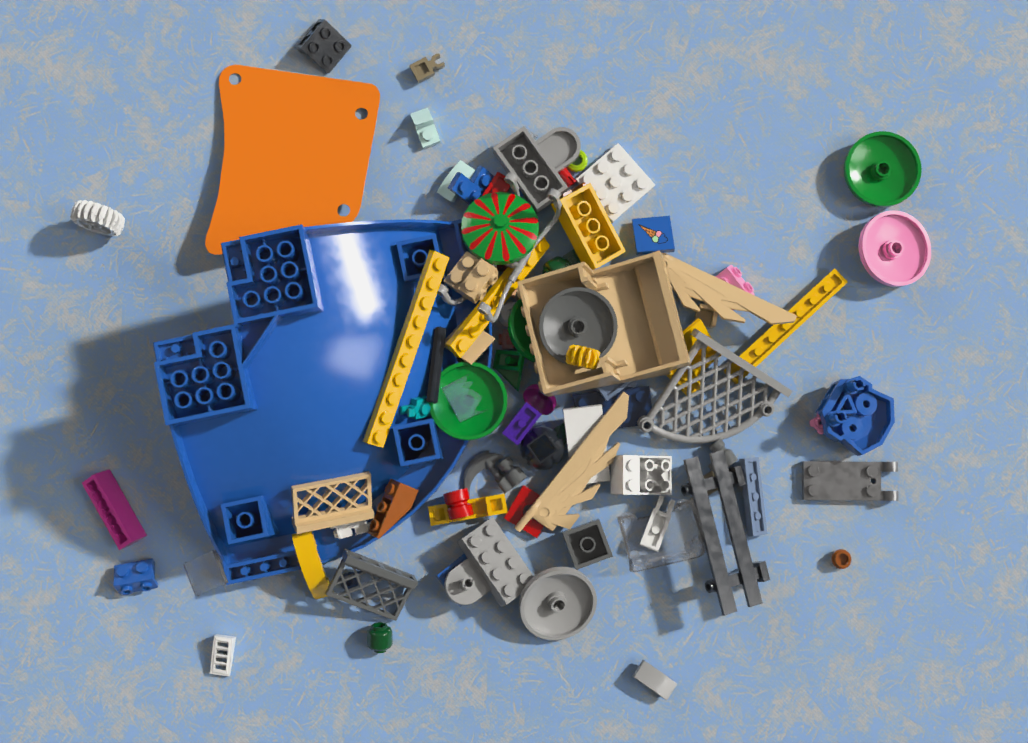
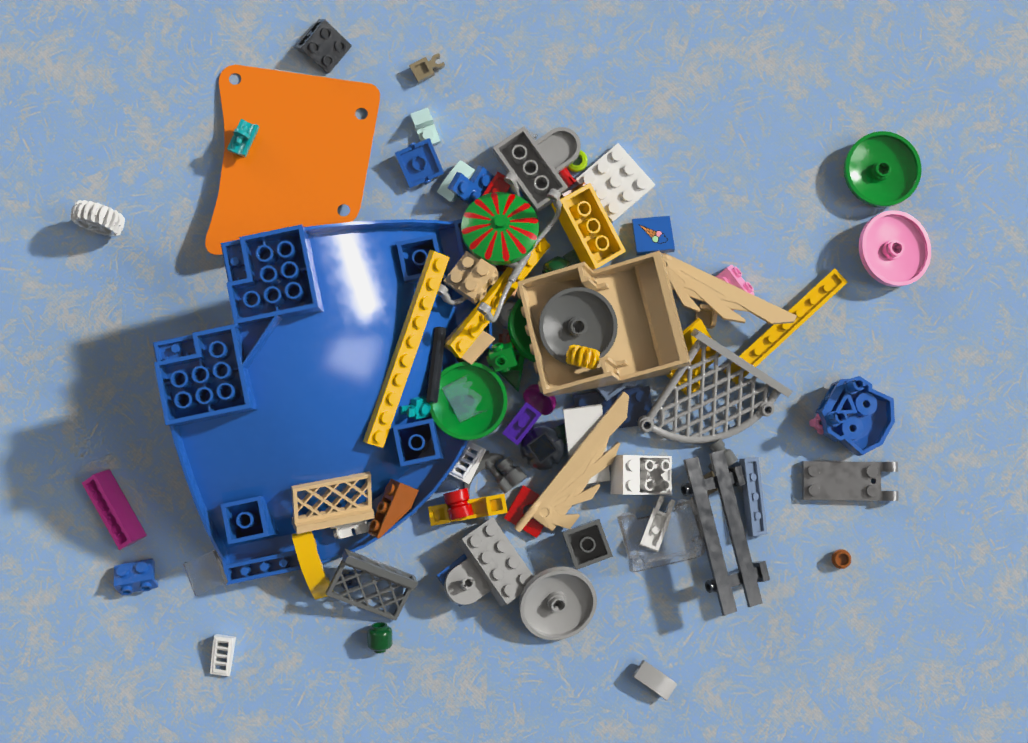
none -> teal hips [227,119,259,158]
none -> blue plate [395,138,445,188]
none -> white slope [449,441,486,484]
none -> green brick [486,342,518,372]

